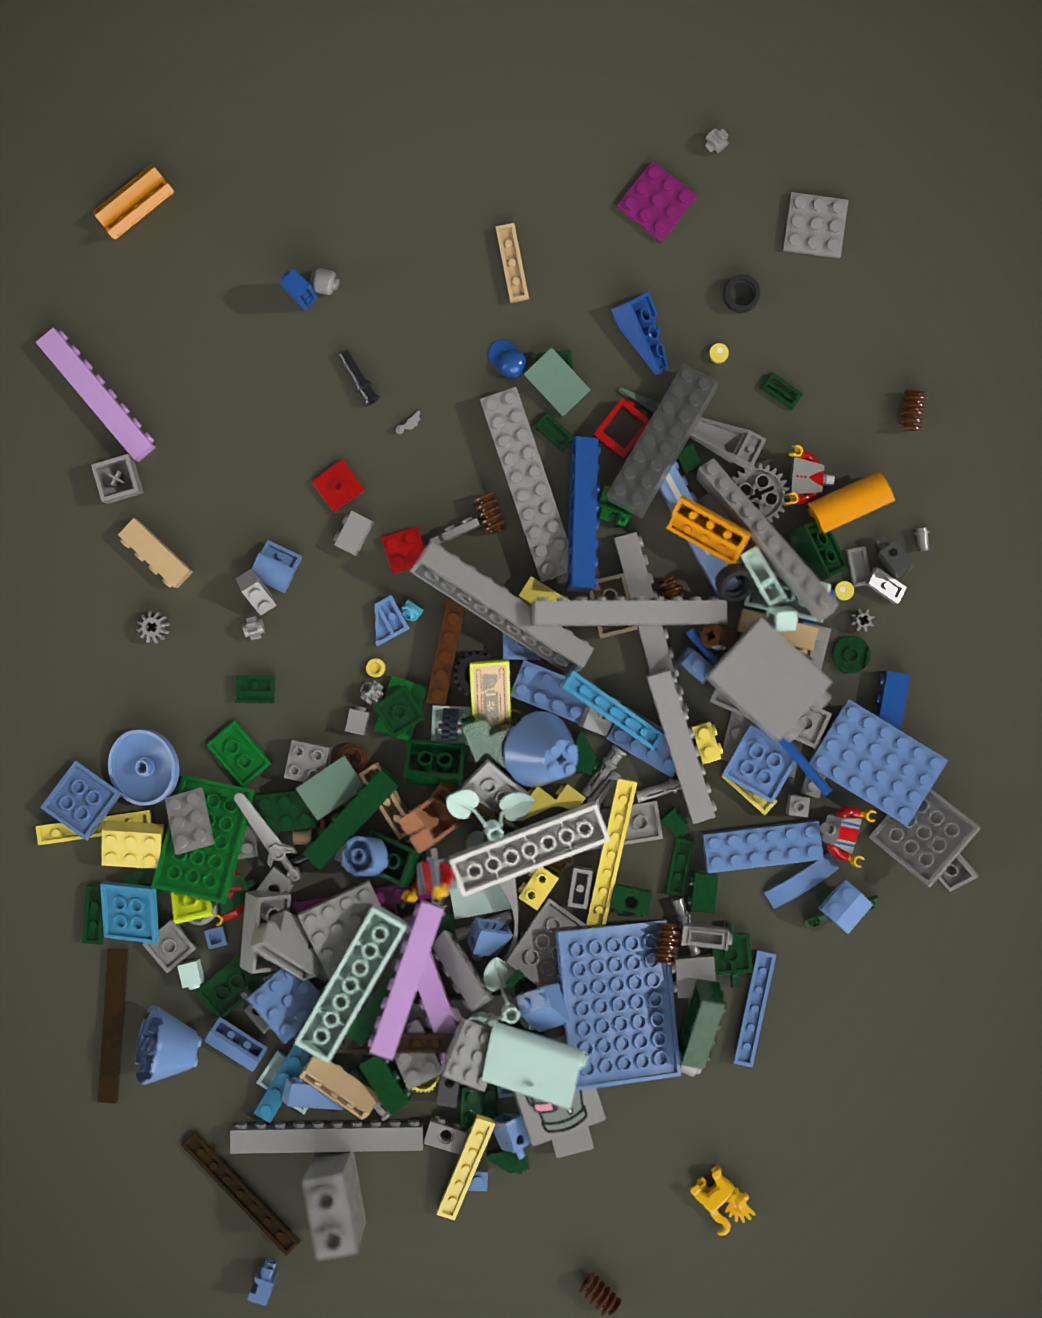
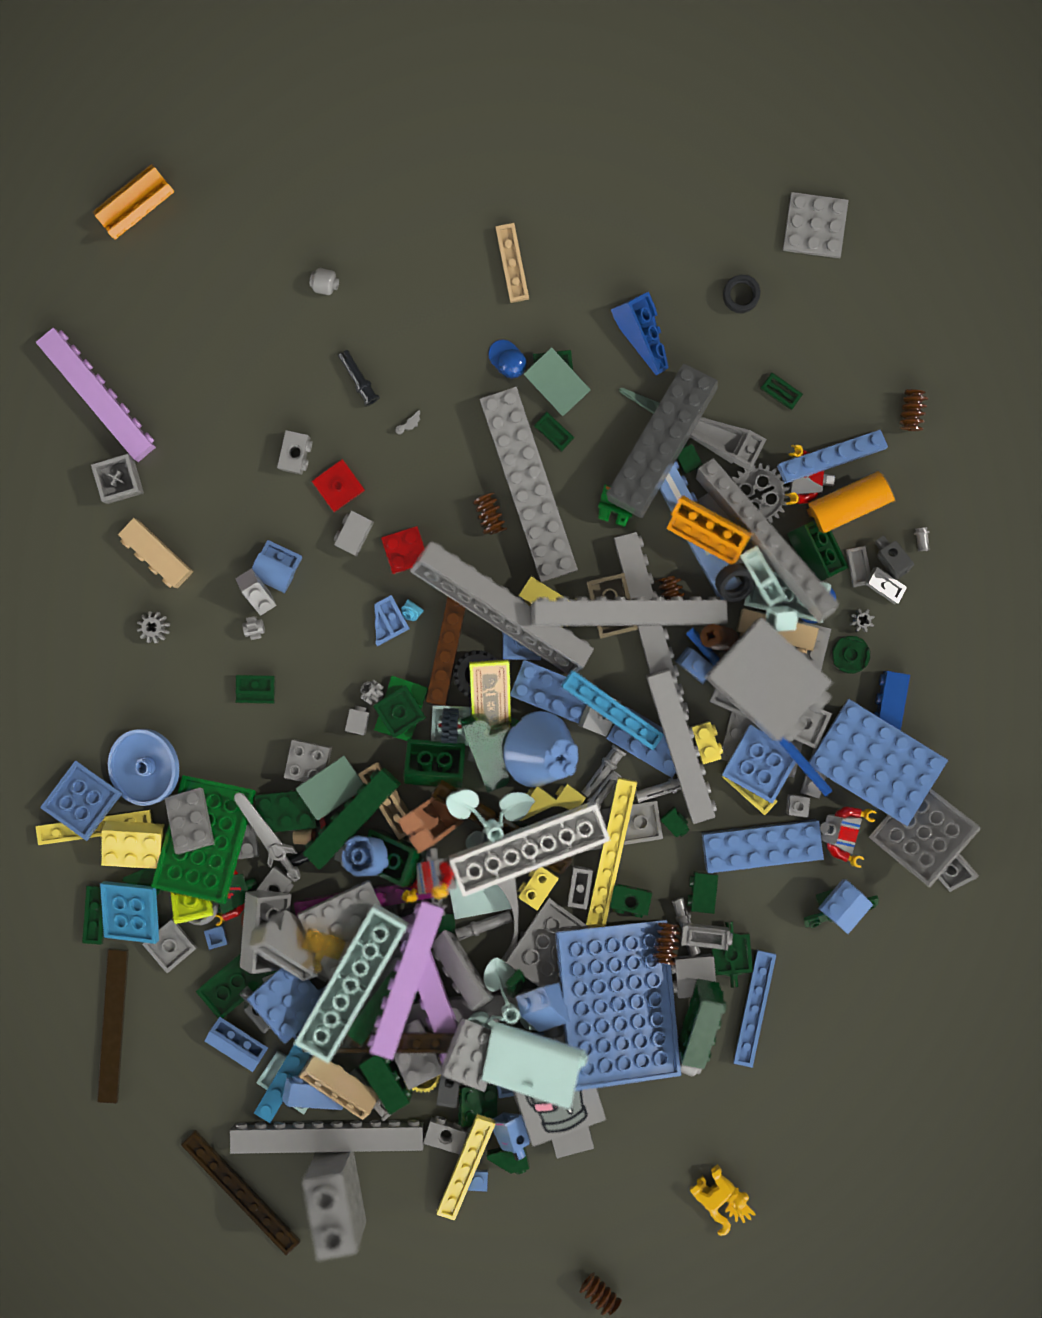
medium blue cone [135,1005,202,1085] -> none
light aqua brick [177,958,205,990] -> none
green tile [206,720,272,788] -> none
medium blue hips [247,1259,278,1306] -> none
blue brick [280,269,318,311] -> none
copper gear [338,743,369,773] -> none
light yellow tile [366,658,386,677] -> none
light grey plate [430,517,481,544] -> none
light grey plate [461,759,530,818] -> none
medium blue torso [468,917,513,961] -> none
blue brick [567,436,601,593] -> none
dark green slope [575,731,599,775] -> none
red window [593,398,651,460] -> none
magenta plate [617,161,697,243] -> none
dark green tile [664,837,695,897] -> none
light grey gear [705,128,729,153] -> none
light yellow tile [709,343,729,364] -> none
medium blue slope [764,852,839,909] -> none
light yellow tile [834,581,854,600] -> none
none -> light grey brick [277,430,313,475]
none -> clear yellow plate [302,928,346,972]
none -> medium blue plate [777,430,888,483]

